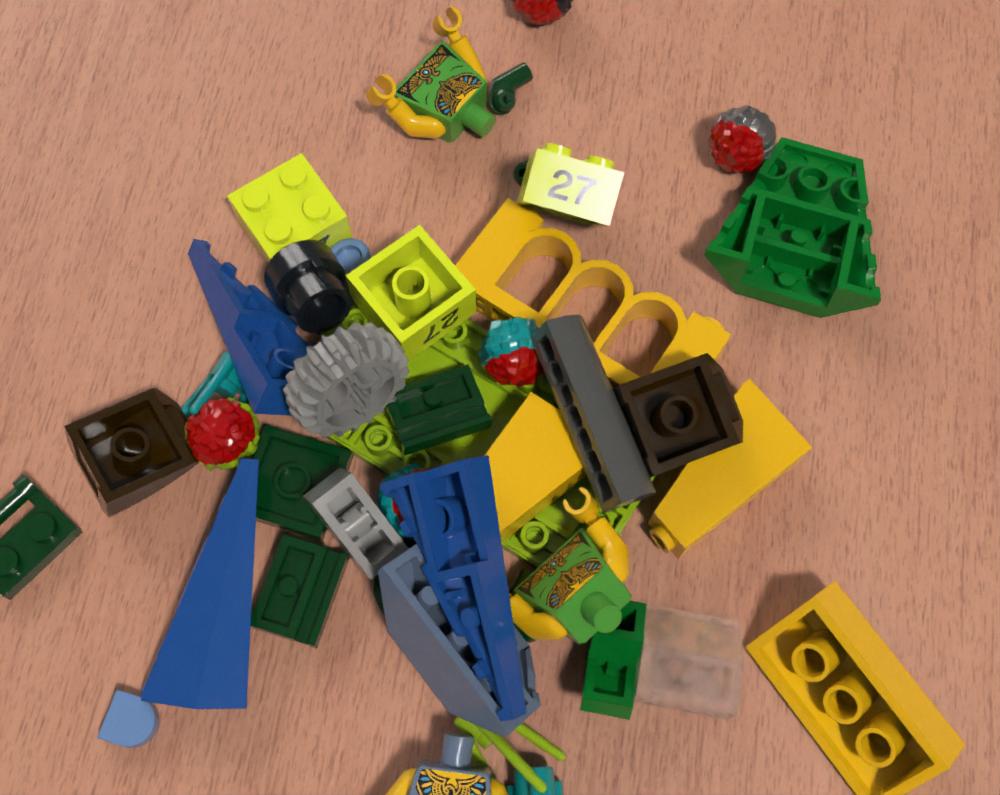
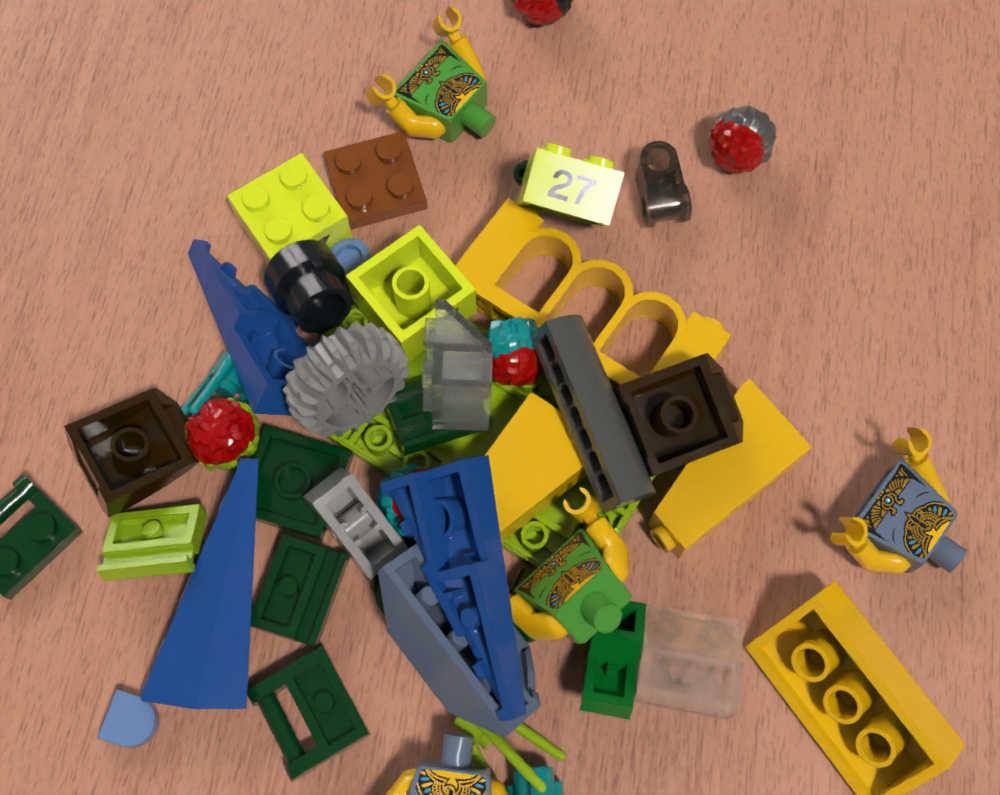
dark green arm [488,62,533,115] -> none
green wedge [704,137,881,318] -> none
none -> lime plate [96,504,207,581]
none -> dark green plate [247,646,371,782]
none -> dark orange plate [324,131,428,230]
none -> clear slope [422,300,493,431]
none -> clear smoke piece [635,141,692,228]
none -> torso [830,427,967,574]

